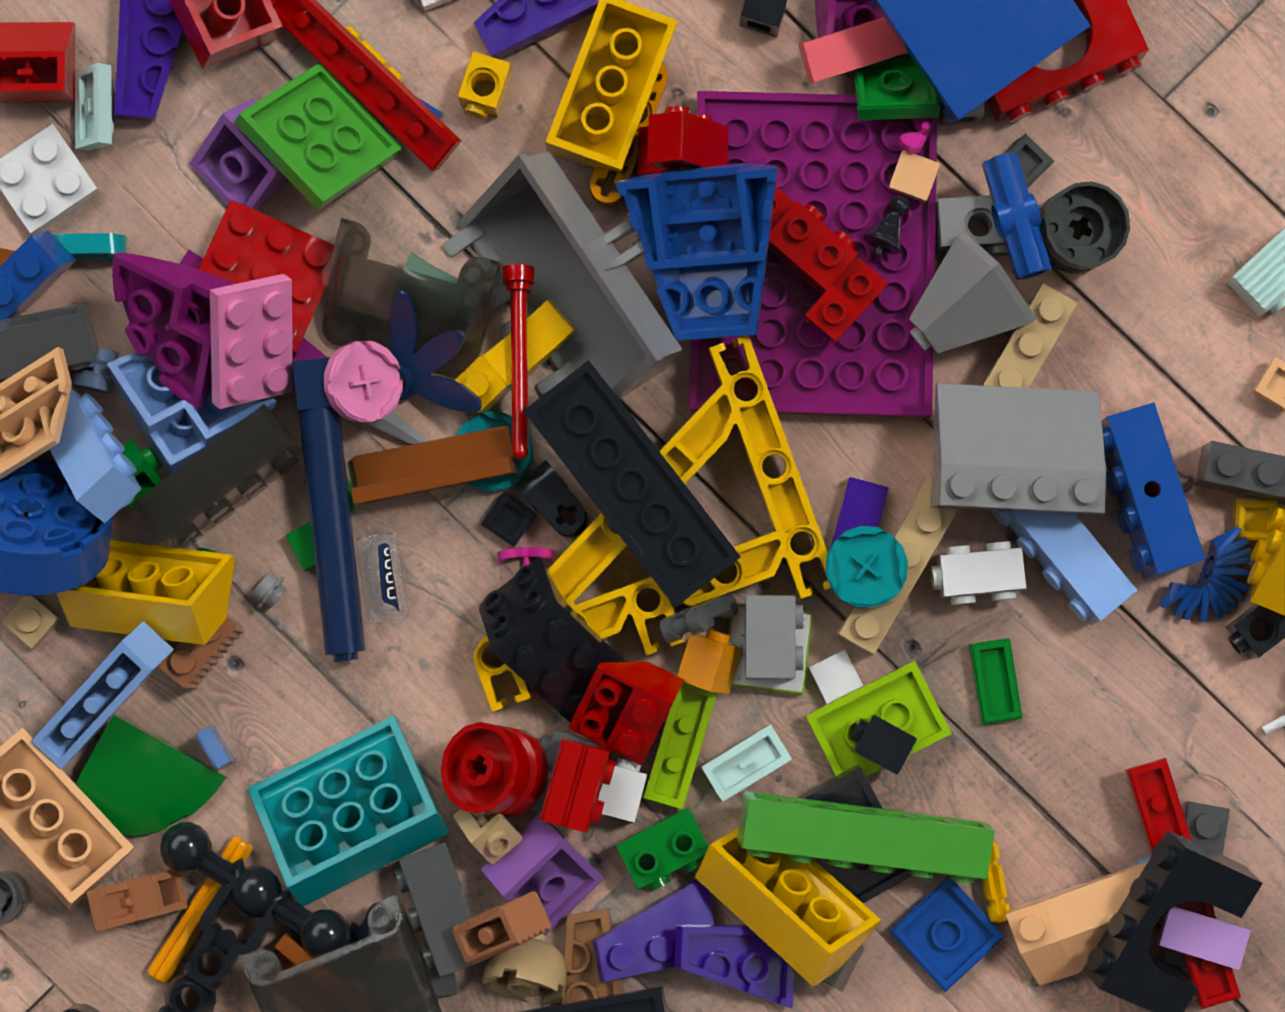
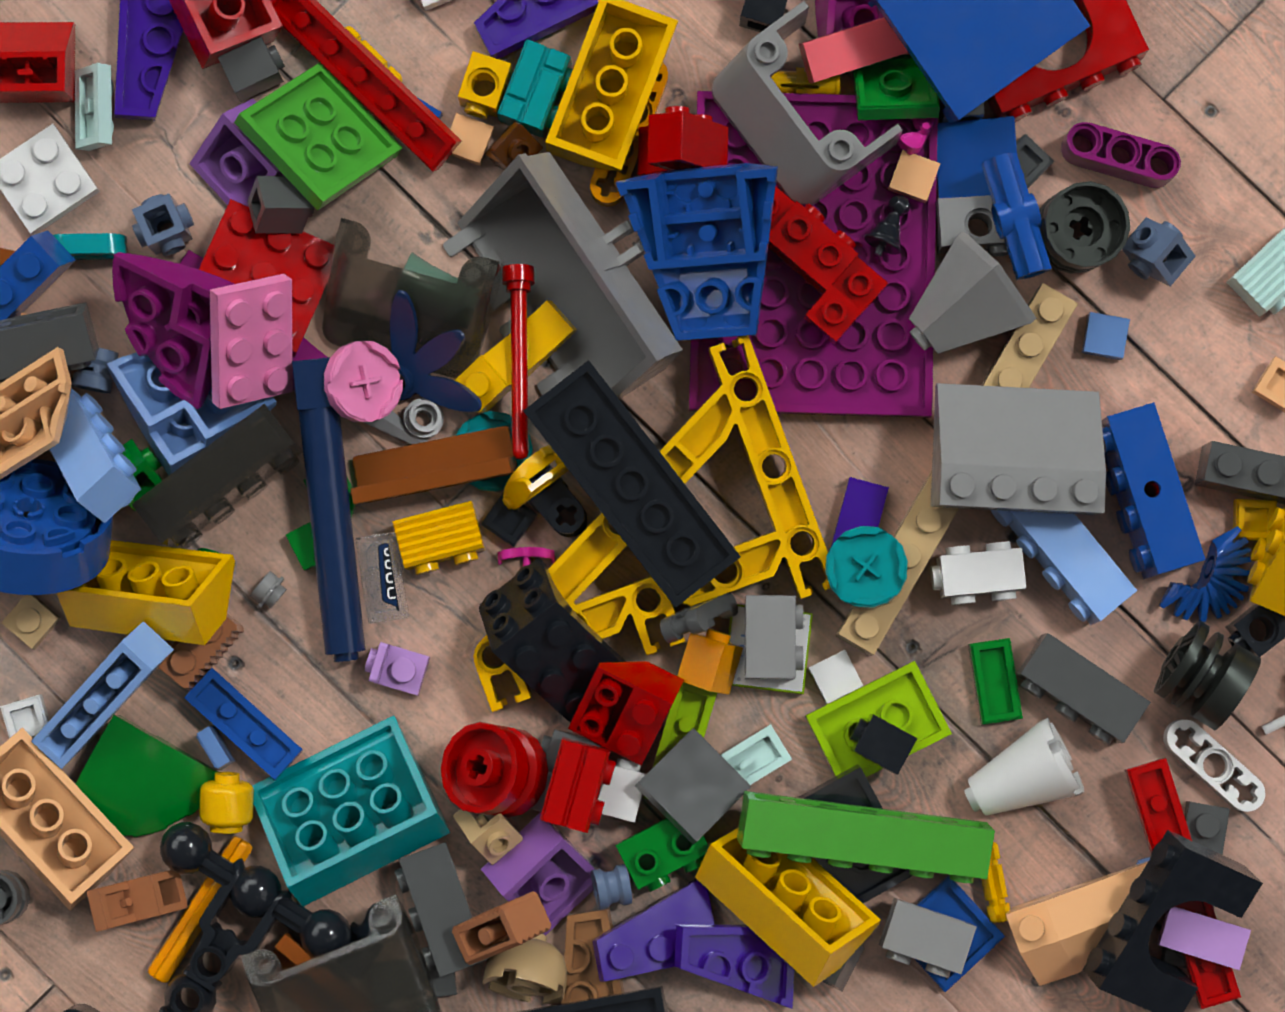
none -> white tile [0,694,50,739]
none -> sand blue brick [132,194,194,256]
none -> blue plate [184,668,303,781]
none -> yellow head [199,772,254,834]
none -> dark grey brick [218,36,285,102]
none -> dark grey brick [247,176,314,233]
none -> lavender bracket [365,642,430,696]
none -> yellow brick [392,501,485,575]
none -> light grey plate [403,398,444,439]
none -> light nougat tile [450,113,495,166]
none -> reddish brown bracket [485,122,543,170]
none -> teal brick [497,40,573,138]
none -> yellow helmet [502,445,569,510]
none -> sand blue wheel [591,864,632,910]
none -> dark grey tile [635,728,751,845]
none -> light grey windscreen [712,1,903,207]
none -> yellow pin [771,67,840,95]
none -> light grey brick [879,898,977,978]
none -> blue tile [937,116,1017,198]
none -> white cone [964,718,1085,816]
none -> dark grey brick [1016,633,1151,745]
none -> magenta beam [1061,122,1181,188]
none -> medium blue tile [1082,312,1130,360]
none -> sand blue brick [1122,217,1196,287]
none -> pearl dark grey wheel [1154,621,1261,730]
none -> white beam [1163,720,1265,812]

